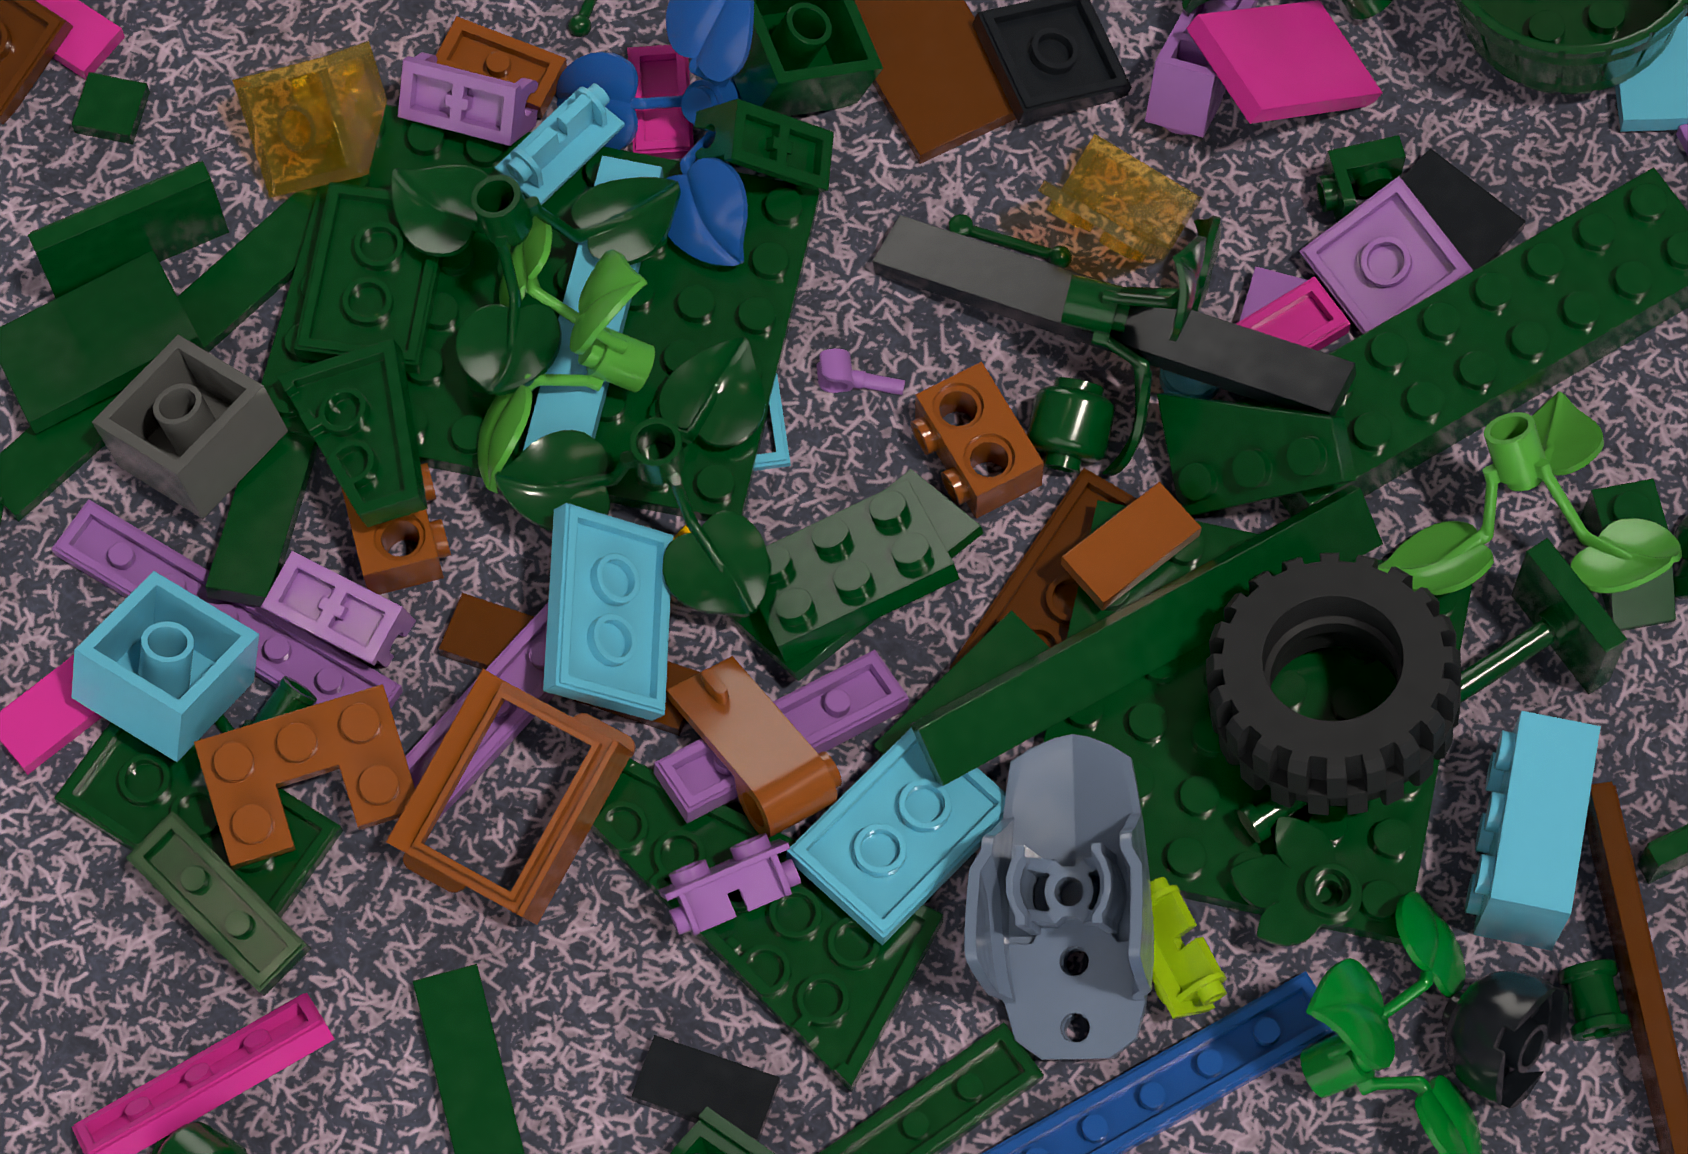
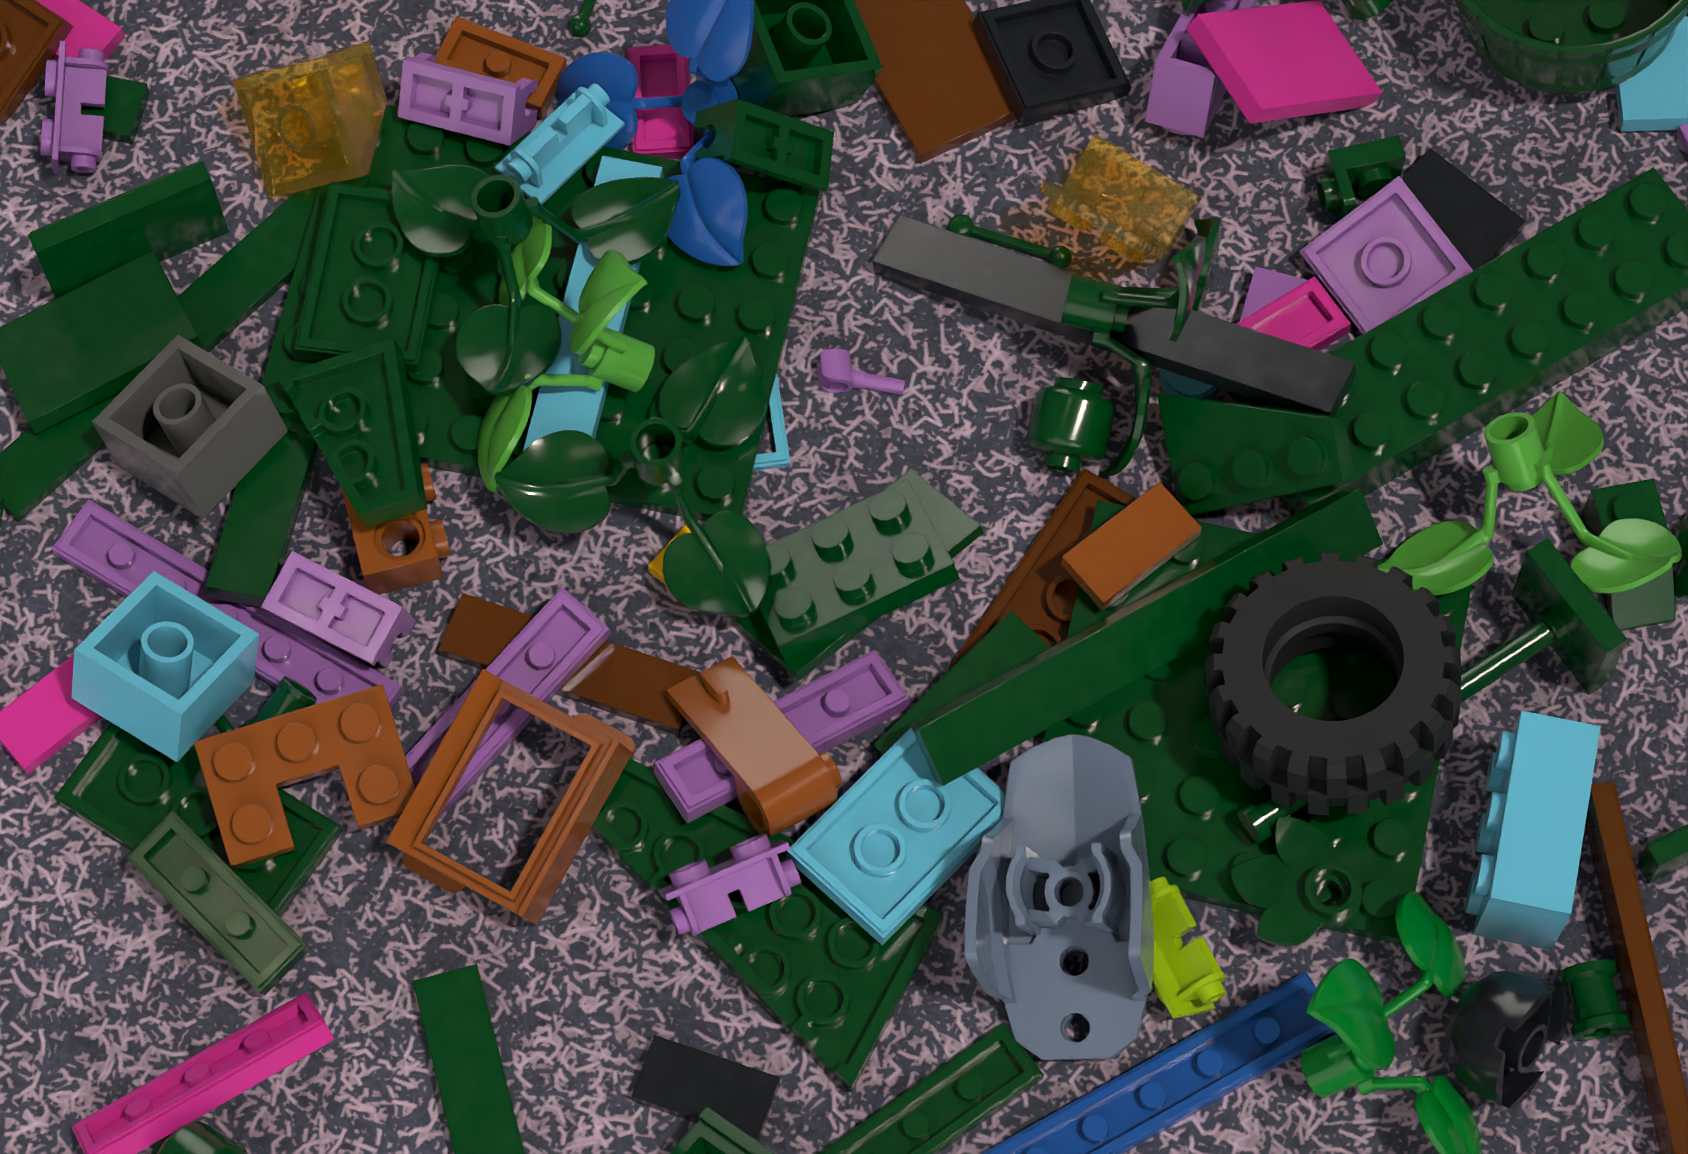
medium azure tile [543,503,673,721] -> none
dark orange brick [910,361,1044,519] -> none
none -> medium lavender hinge [41,41,109,174]

